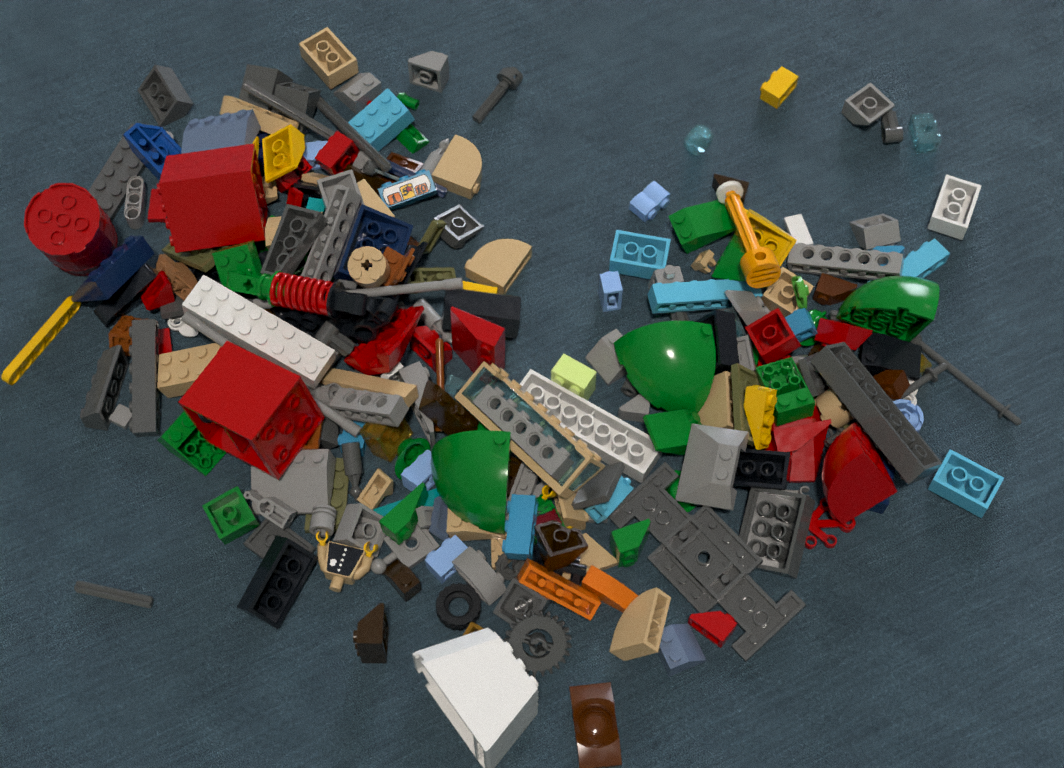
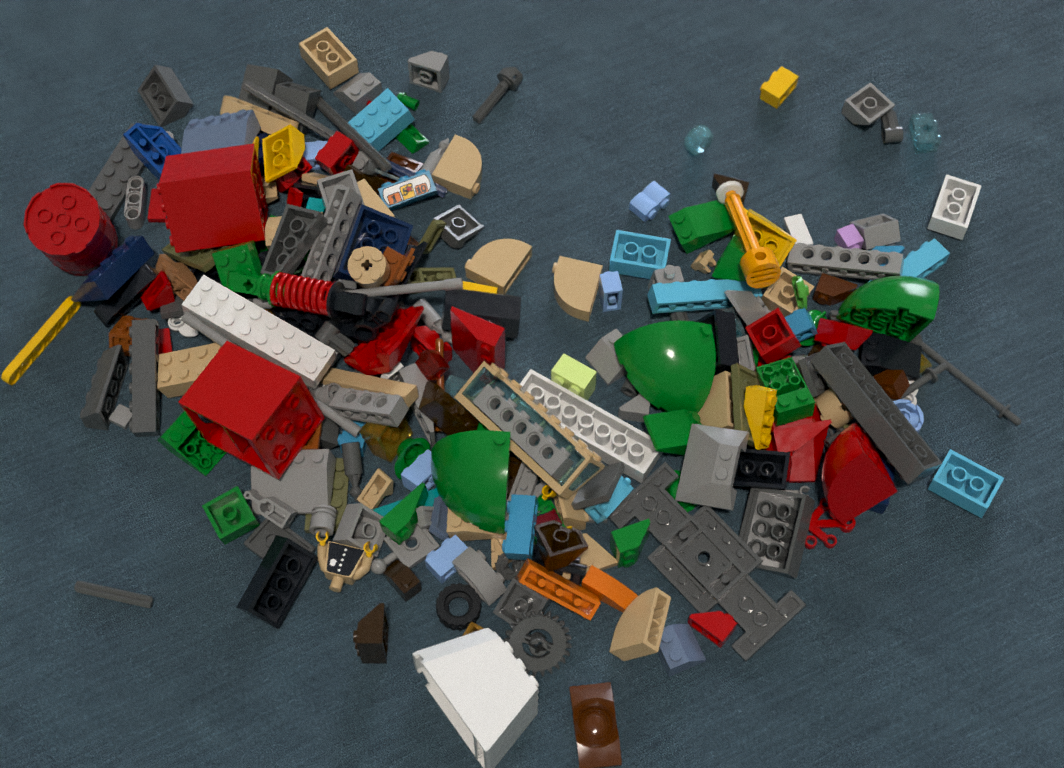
none -> clear red brick [415,350,450,381]
none -> tan brick [552,256,603,321]
none -> lavender brick [834,224,864,249]

